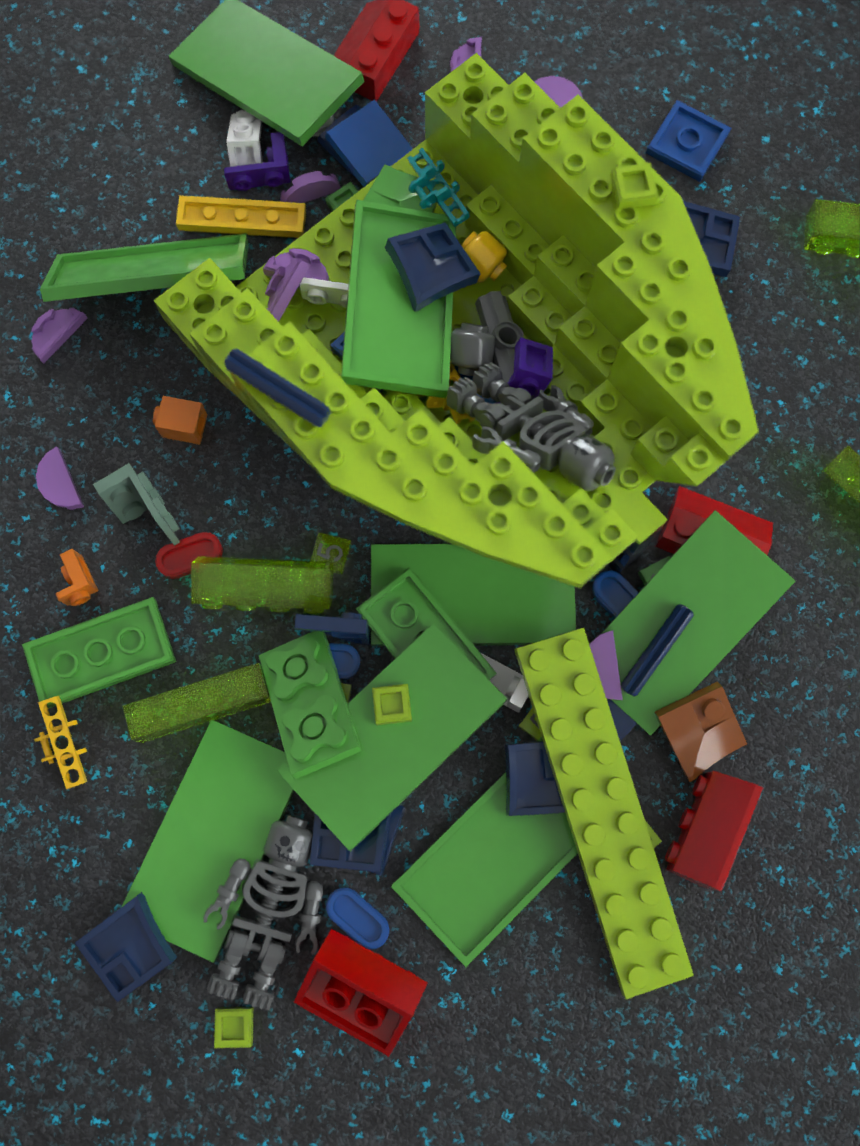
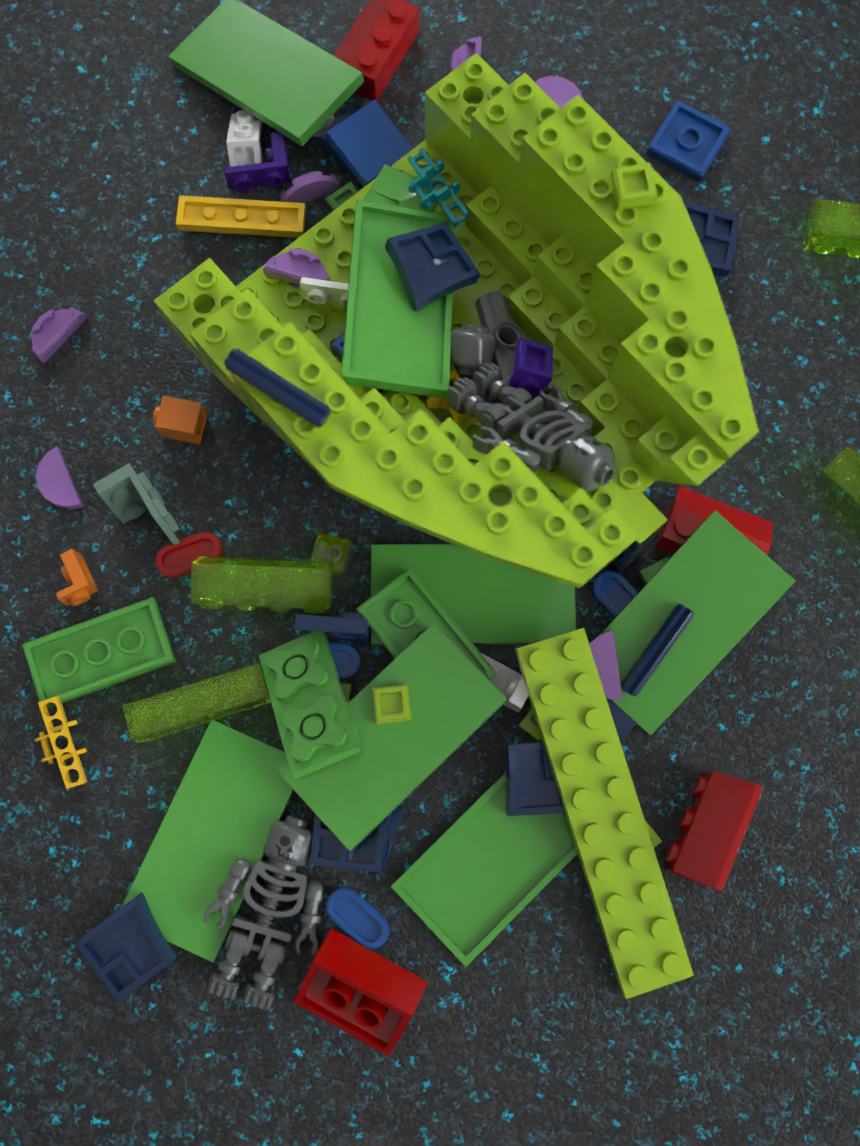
bright green tile [40,233,249,302] -> none
lime tile [214,1007,253,1048] -> none
medium lavender tile [265,258,310,322] -> none
yellow head [461,231,508,283] -> none
dark orange plate [655,681,747,782] -> none

